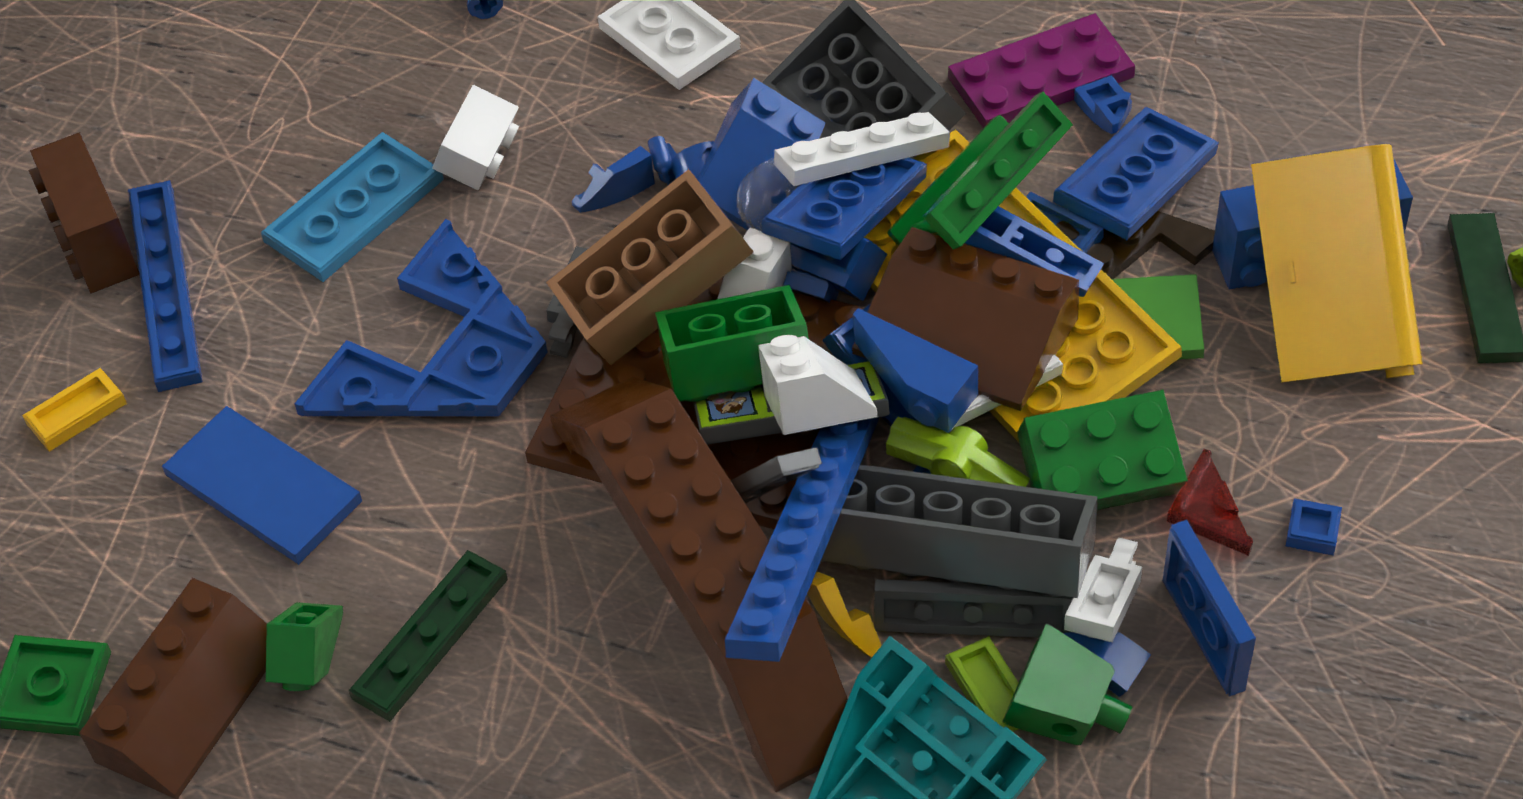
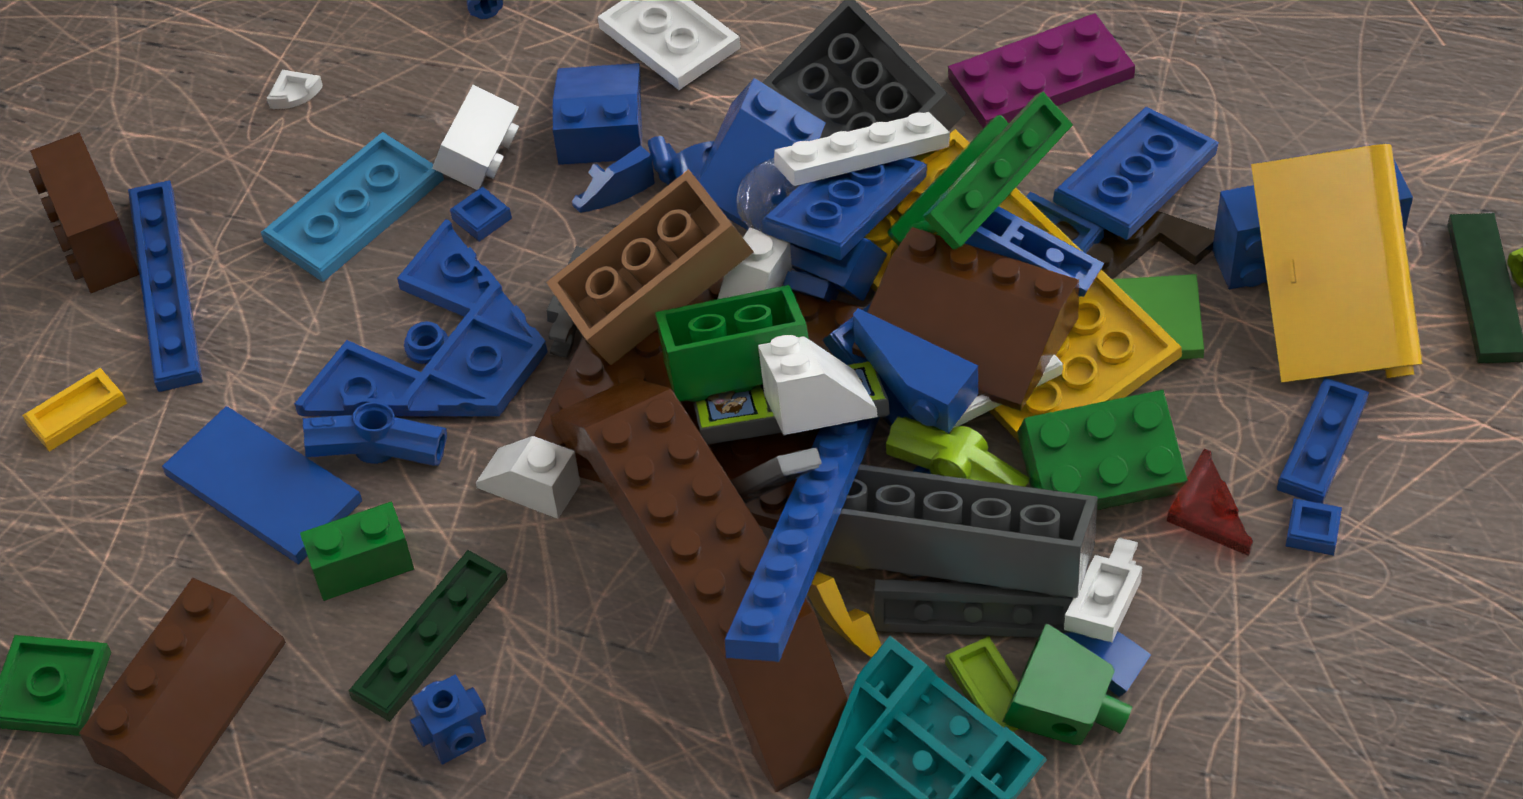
green slope [266,602,343,691] -> none
blue slope [1074,75,1132,134] -> none
blue tile [1162,520,1256,697] -> none
none -> white tile [267,70,323,109]
none -> green brick [300,501,415,601]
none -> blue piece [303,402,447,466]
none -> blue plate [404,321,448,364]
none -> blue brick [409,674,486,765]
none -> blue tile [450,186,512,242]
none -> white slope [476,436,580,519]
none -> blue slope [553,63,642,165]
none -> blue tile [1277,377,1369,504]

